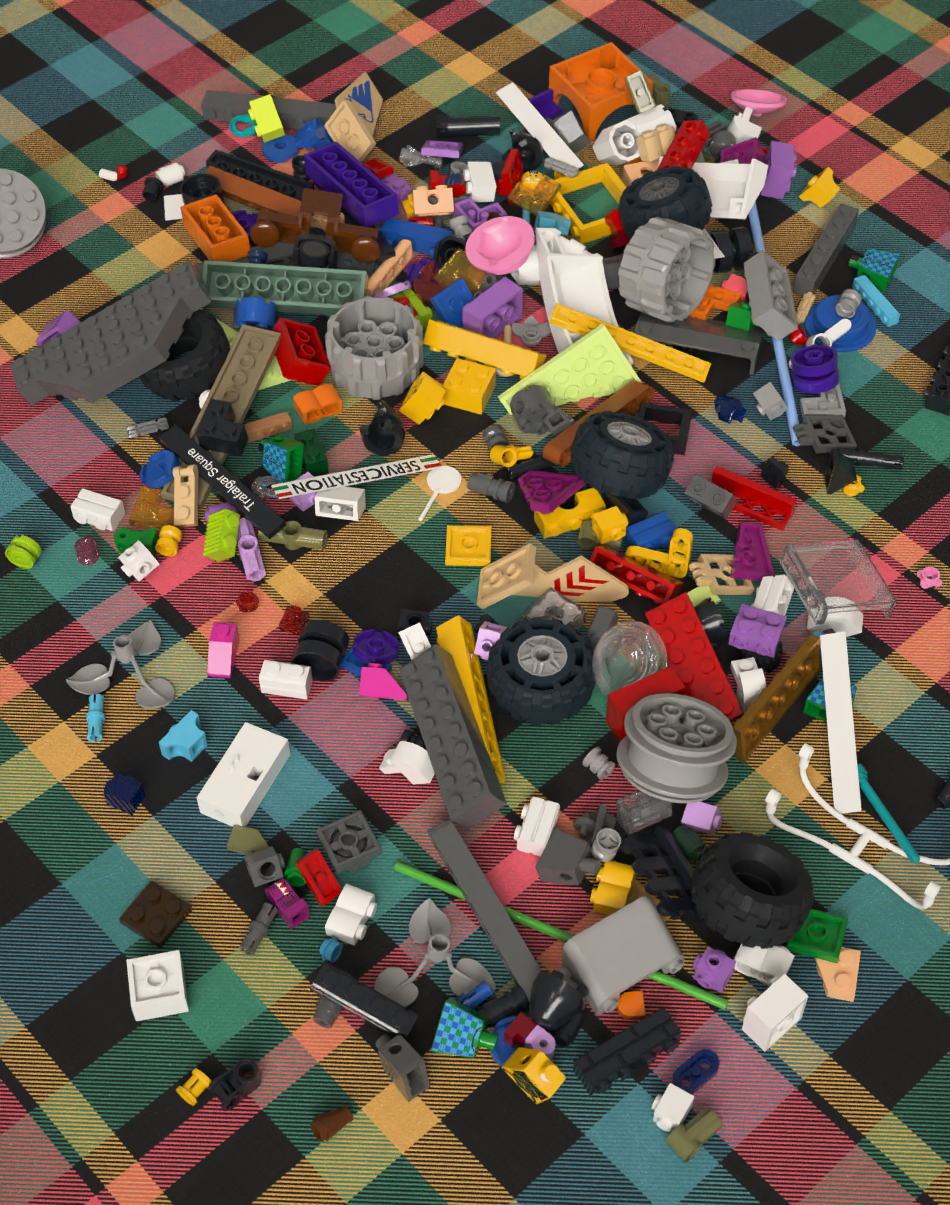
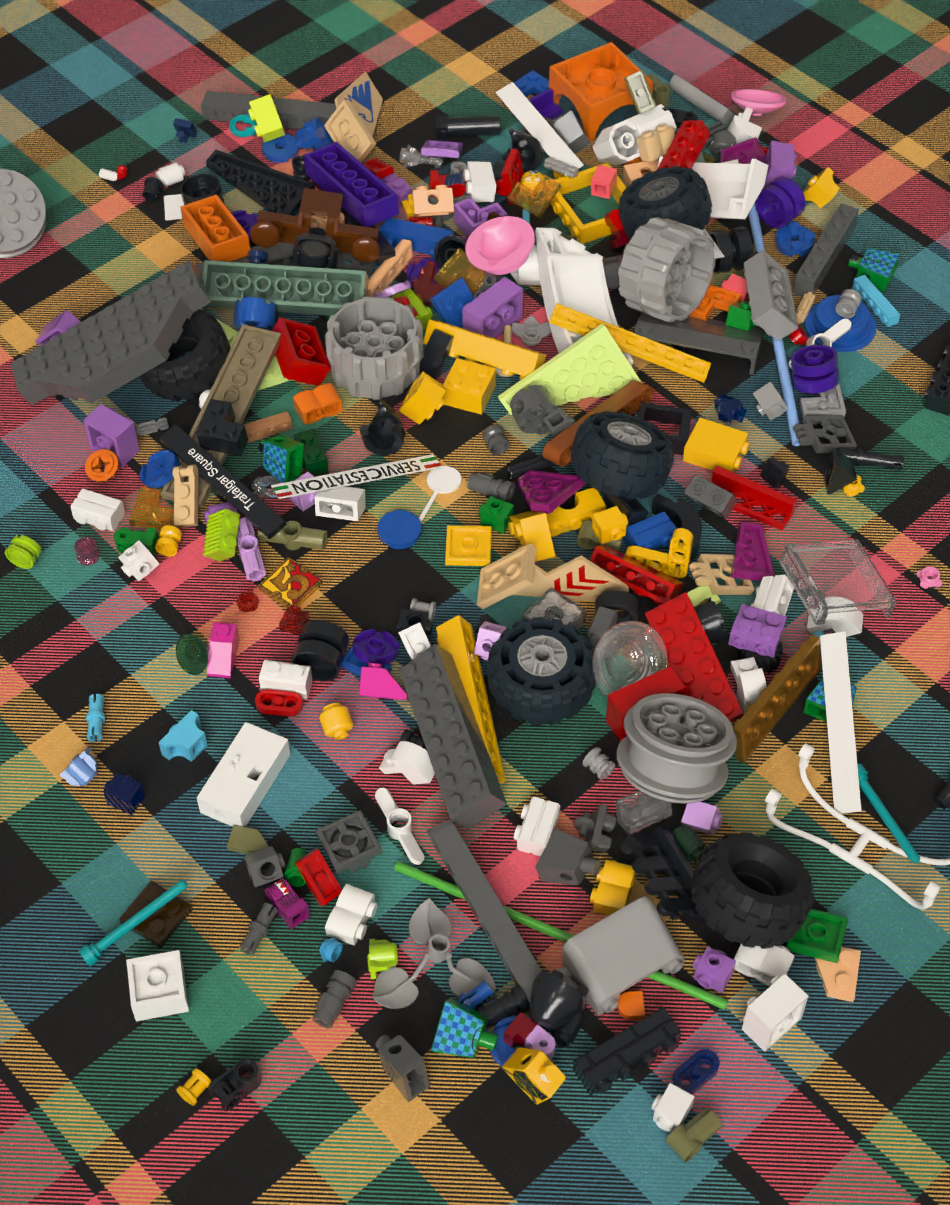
light grey plant [66,620,175,709] -> none
dark orange beam [205,166,312,216] -> none
black brick [310,962,419,1039] -> none
reddish brown cone [310,1106,353,1142] -> none
light grey wheel [448,215,473,238] -> none
yellow axle [490,445,533,467] -> none
medium azure brick [534,211,571,239] -> none
light grey wheel [591,828,621,862] -> none
none -> medium blue piece [60,747,98,786]
none -> teal piece [78,880,187,967]
none -> medium lavender brick [83,404,140,467]
none -> orange gear [85,449,119,483]
none -> dark blue tile [173,118,197,143]
none -> clear green piece [176,634,209,675]
none -> red plate [255,689,303,717]
none -> tile [258,557,323,612]
none -> yellow head [319,703,354,740]
none -> lime piece [367,939,398,979]
none -> white piece [375,788,424,865]
none -> blue tile [377,510,422,549]
none -> light grey bush [410,598,436,622]
none -> black slope [419,329,454,377]
none -> green brick [478,496,514,534]
none -> yellow brick [508,511,556,562]
none -> blue plate [514,70,549,97]
none -> coral brick [591,165,617,199]
none -> black tyre [595,591,638,630]
none -> black arch [652,494,702,563]
none -> light grey brick [669,75,735,125]
none -> yellow brick [683,418,750,473]
none -> dark purple wheel [755,177,806,229]
none -> blue plate [775,221,815,257]

